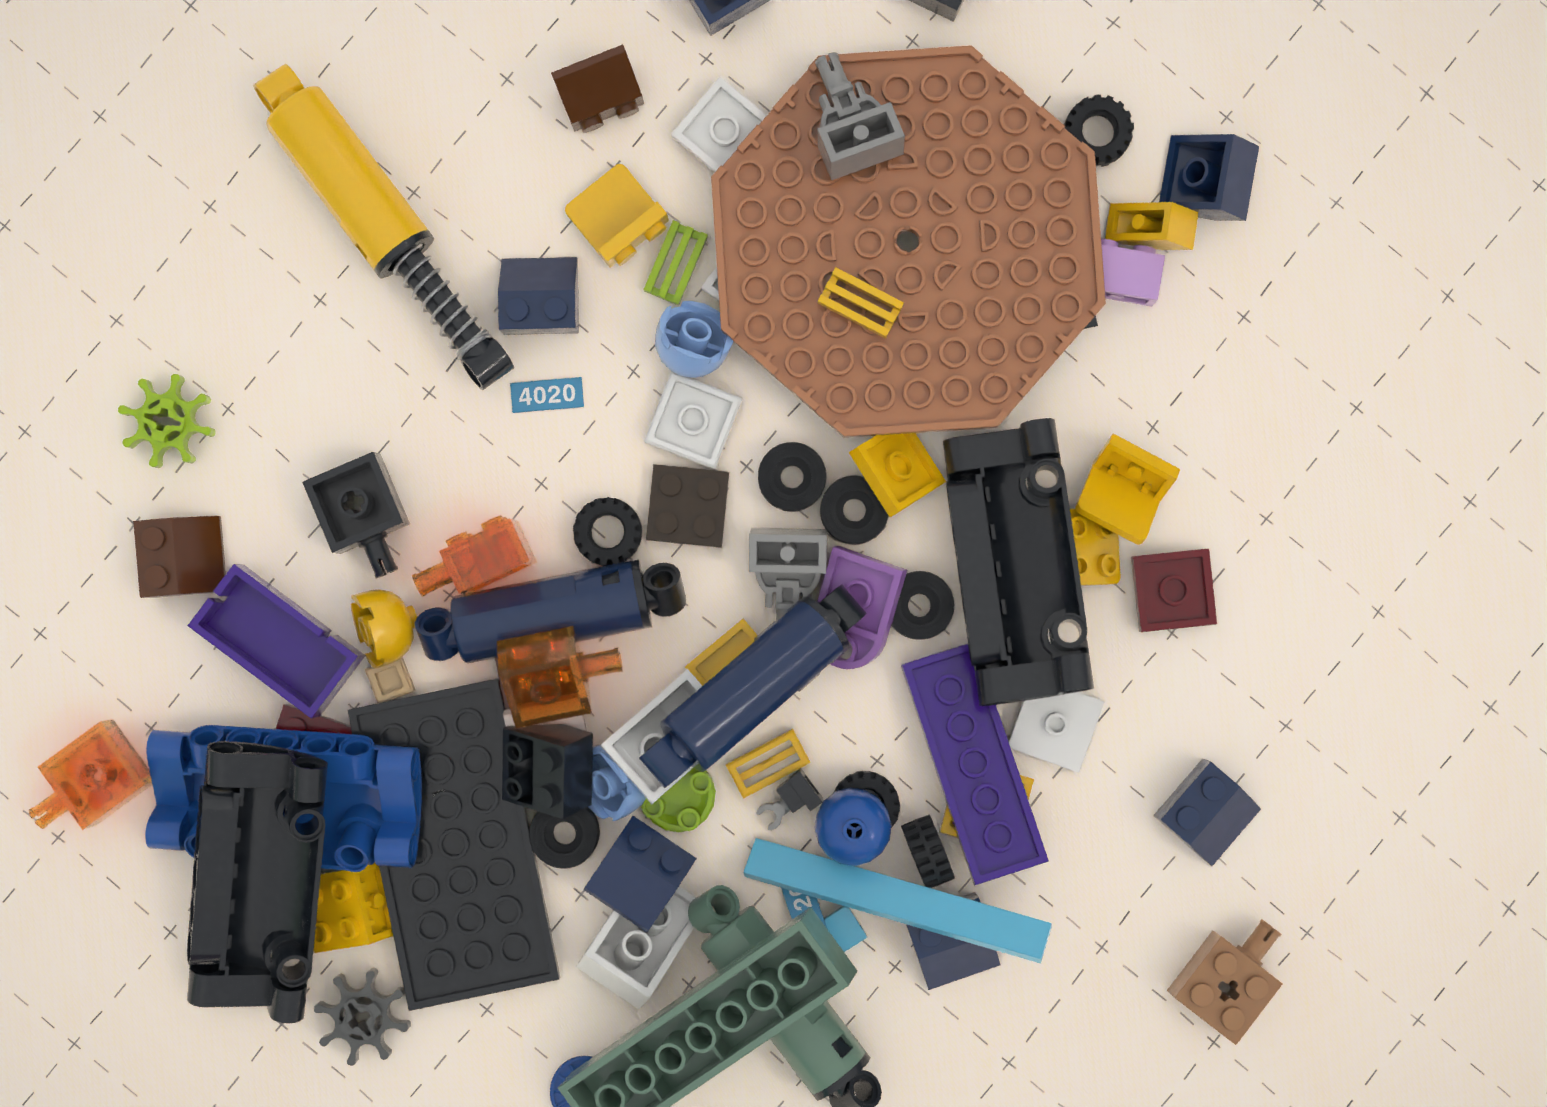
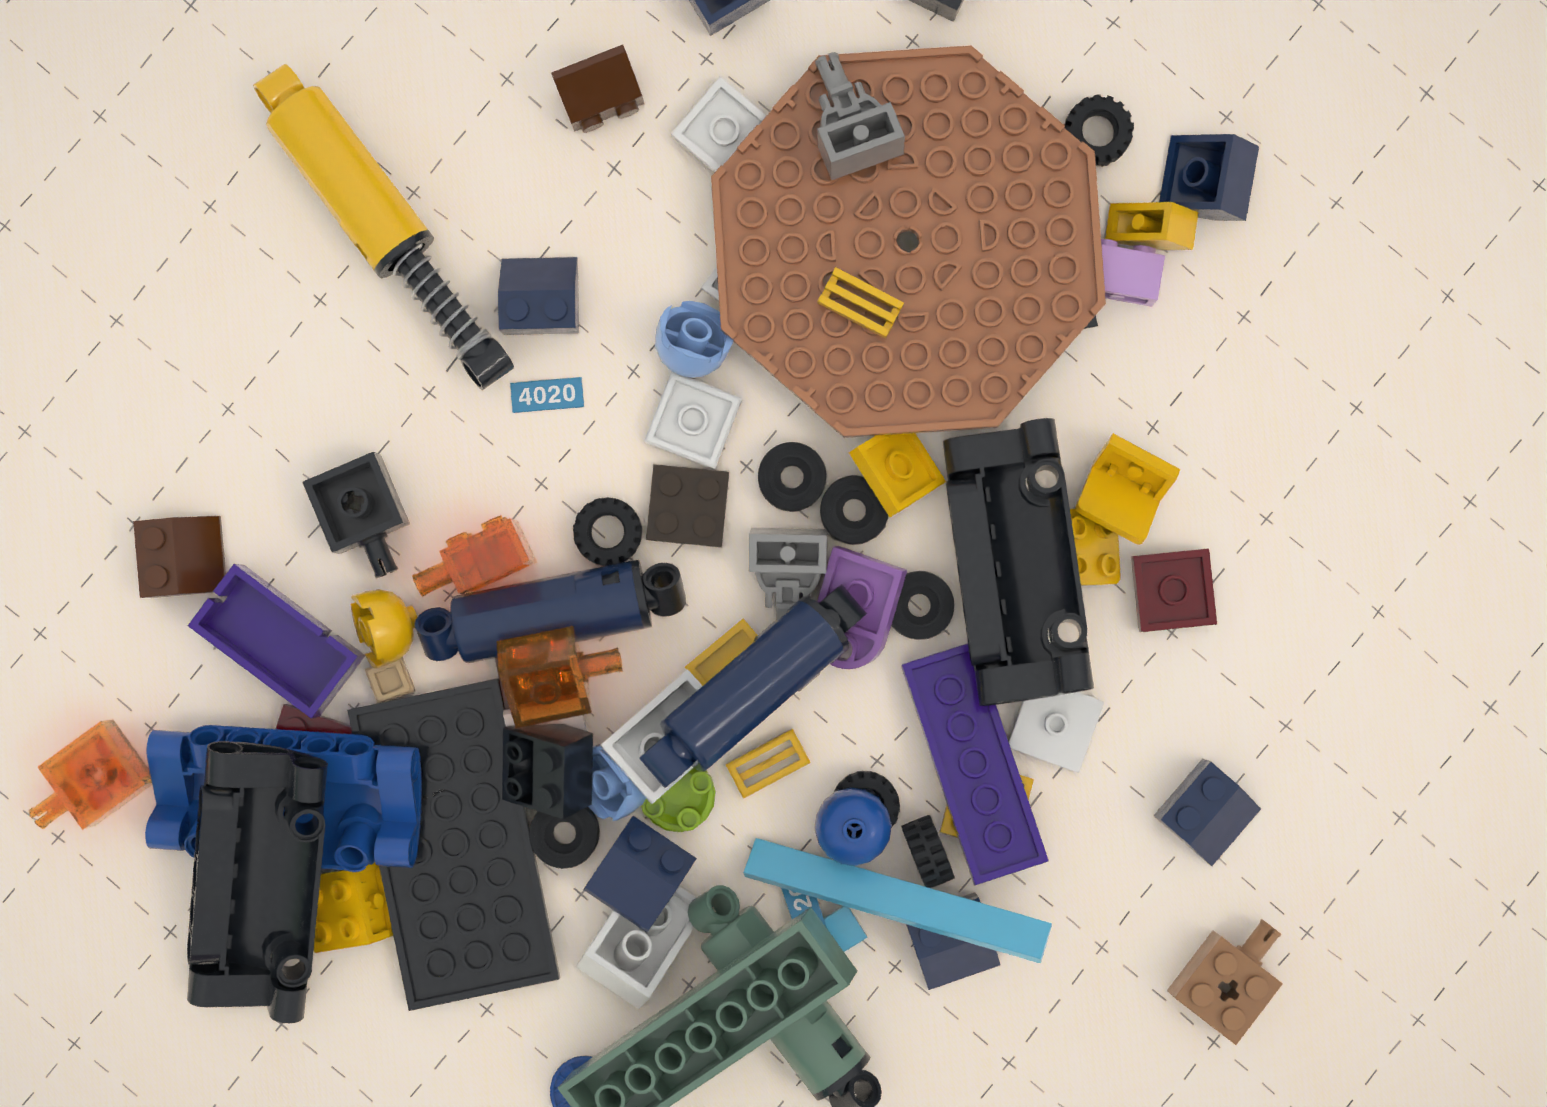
lime gear [118,374,216,468] -> none
dark grey gear [314,968,411,1066] -> none
yellow bracket [565,164,669,268] -> none
lime tile [643,220,708,306] -> none
black piece [756,768,824,831] -> none

